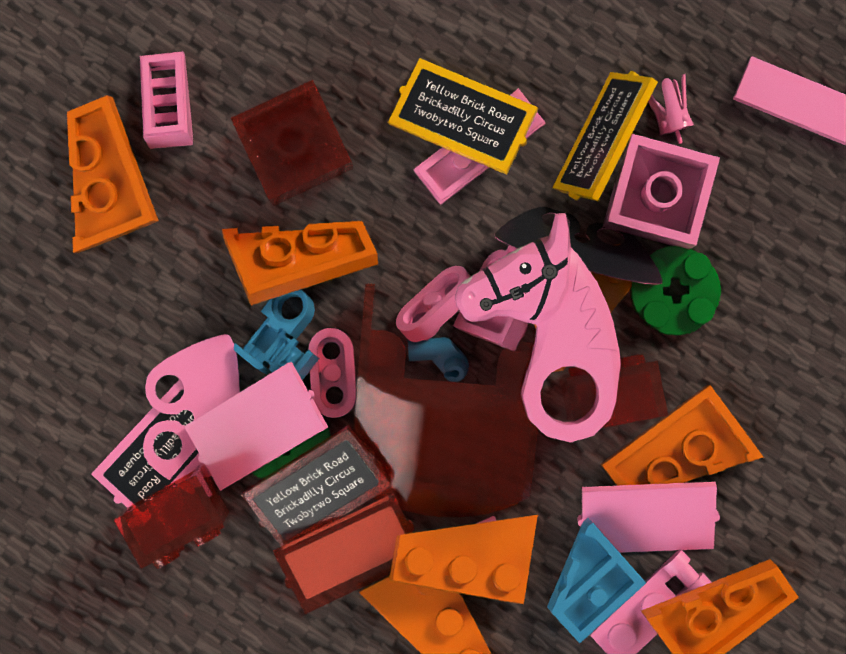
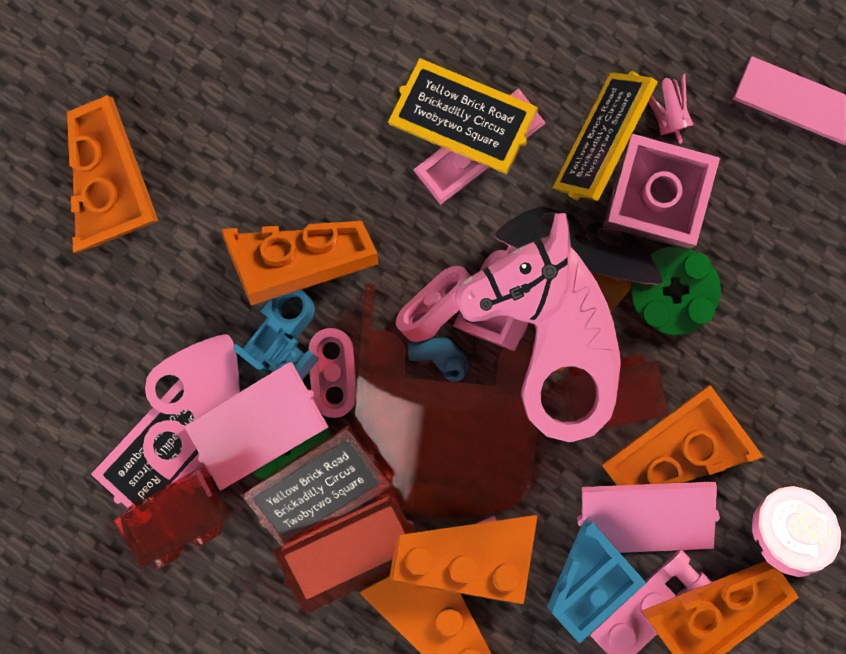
bright pink slope [140,51,193,149] -> none
clear red brick [231,80,354,206] -> none
none -> tile [752,486,841,577]

